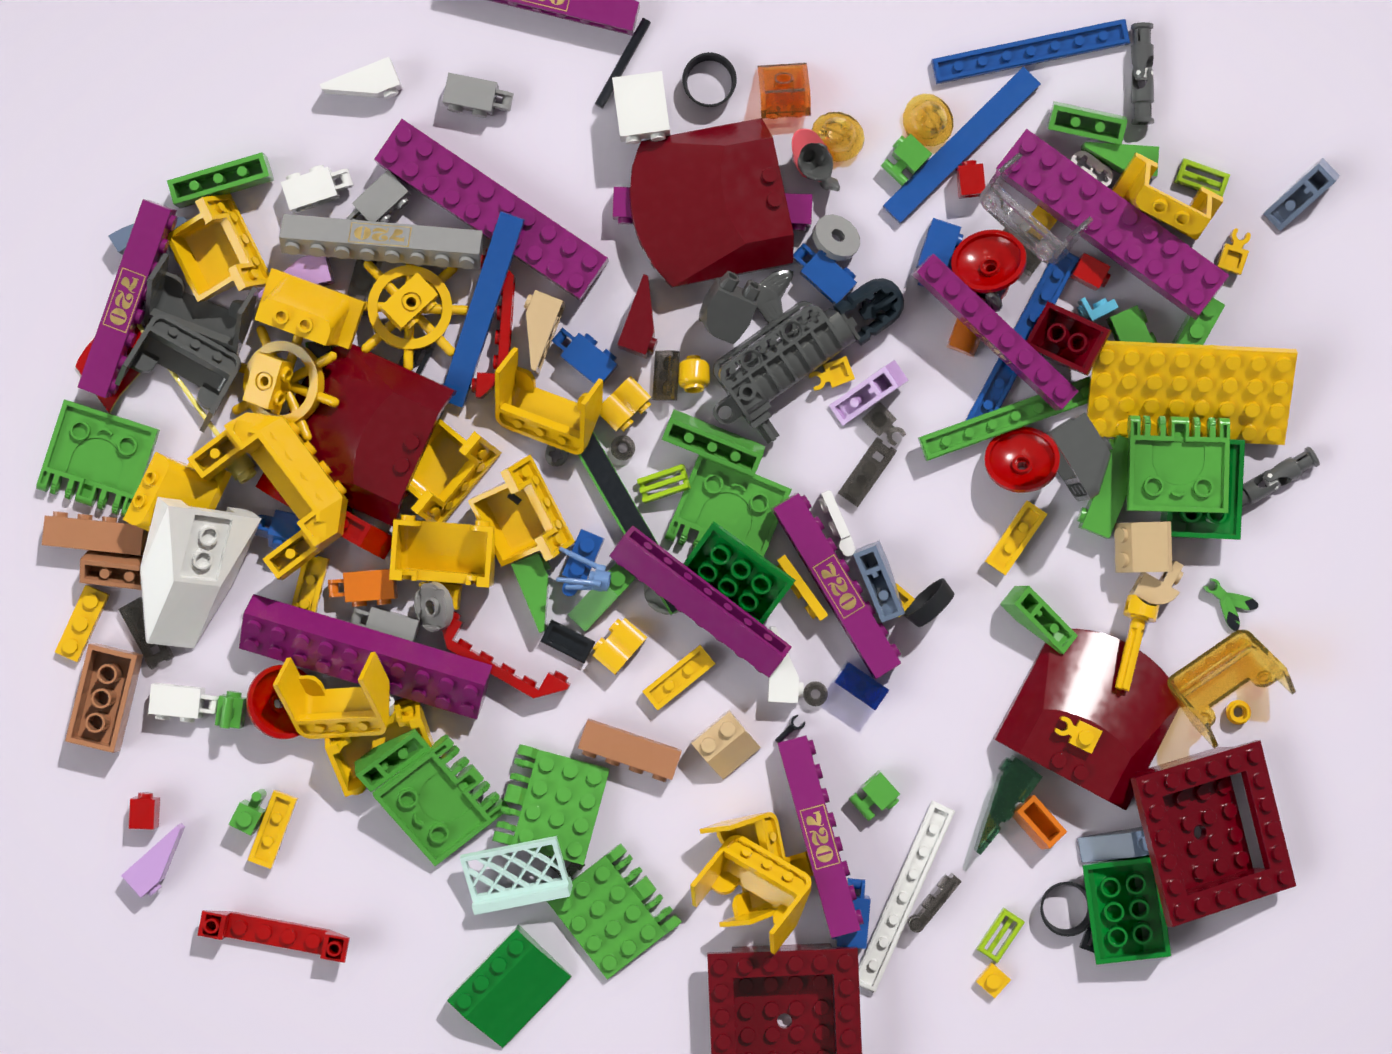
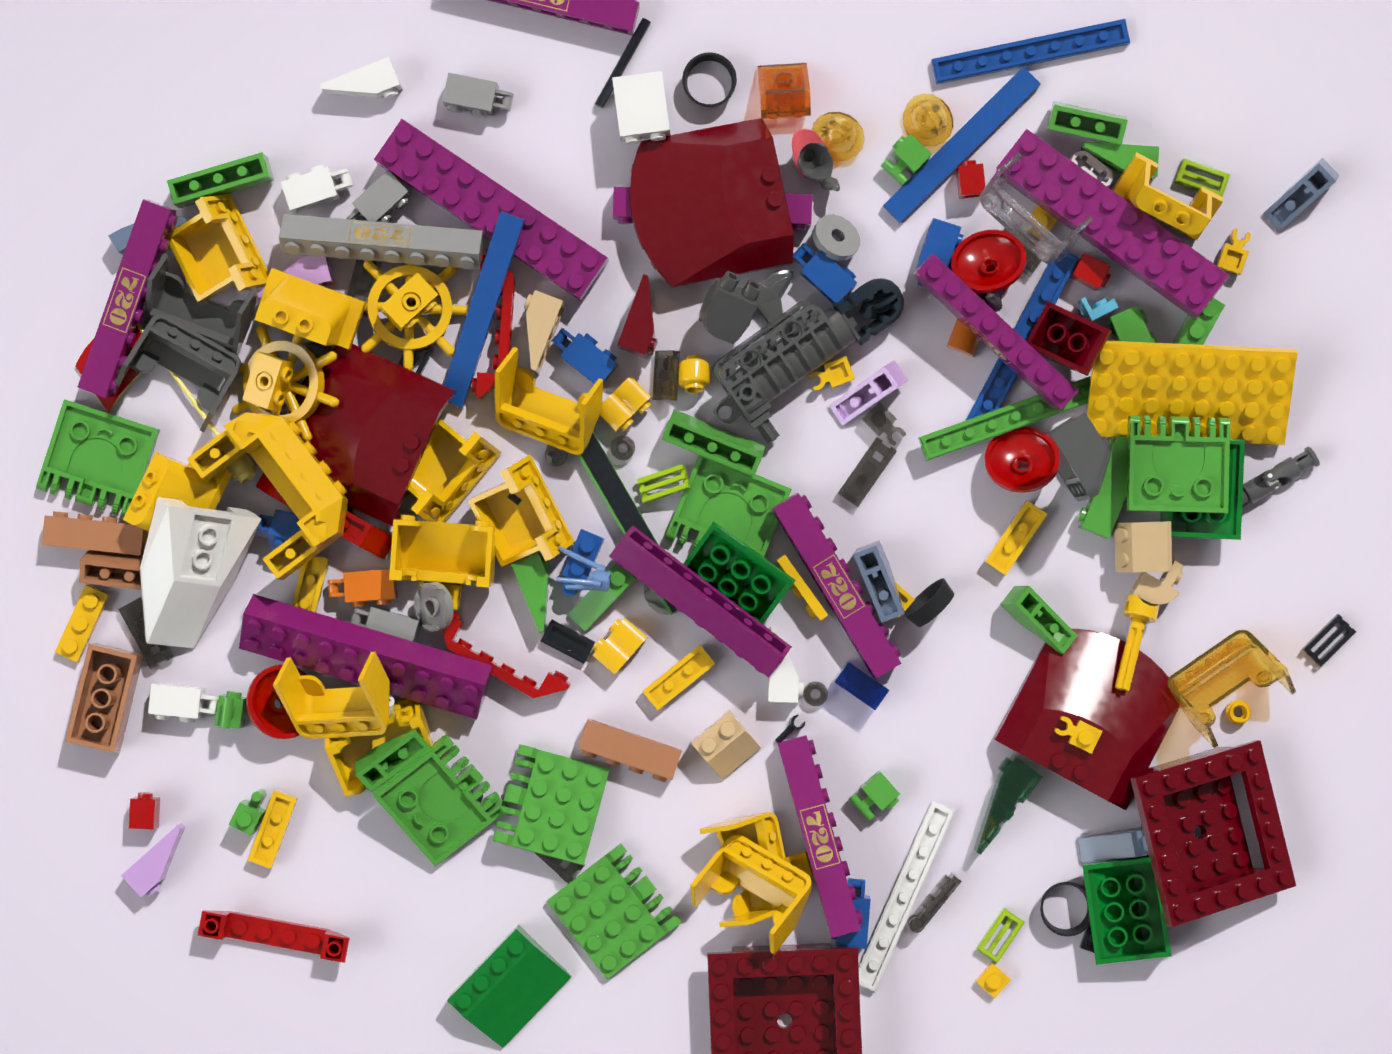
light aqua fence [460,836,573,915] -> none
white hinge [818,490,856,557] -> none
orange brick [1009,795,1067,850] -> none
dark grey piece [1131,22,1154,125] -> none
bright green piece [1203,578,1258,631] -> none
none -> black tile [1302,614,1356,667]

